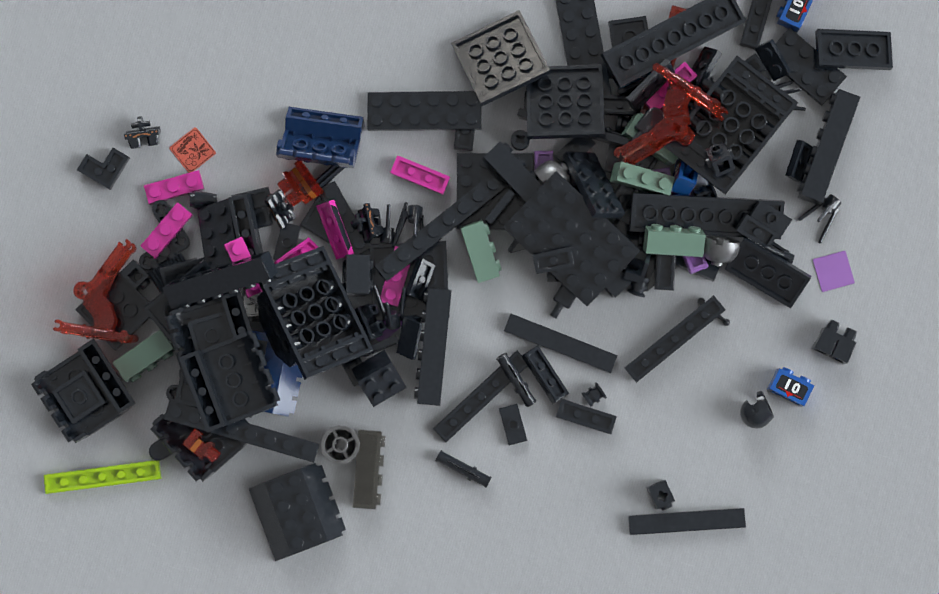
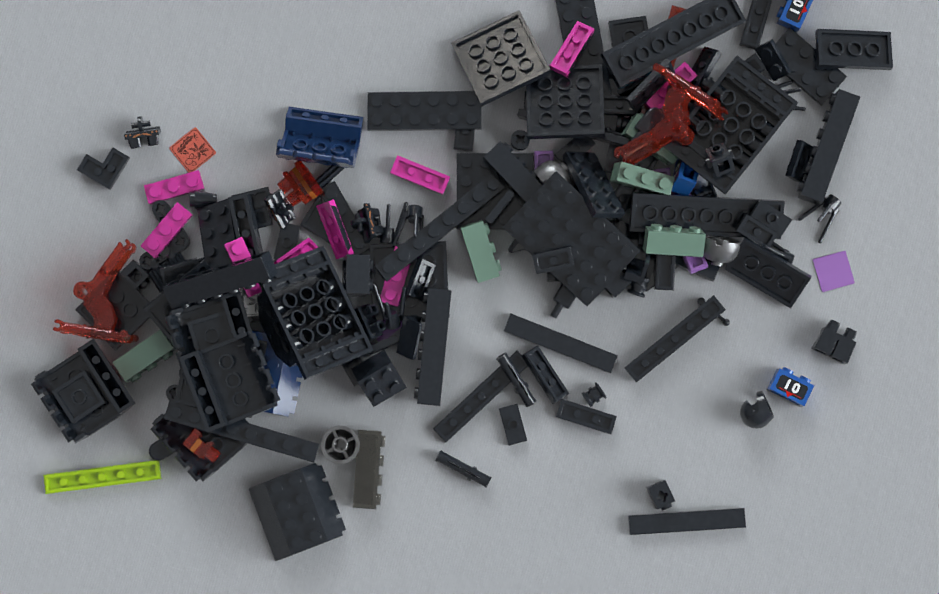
none -> dark pink plate [550,21,594,77]

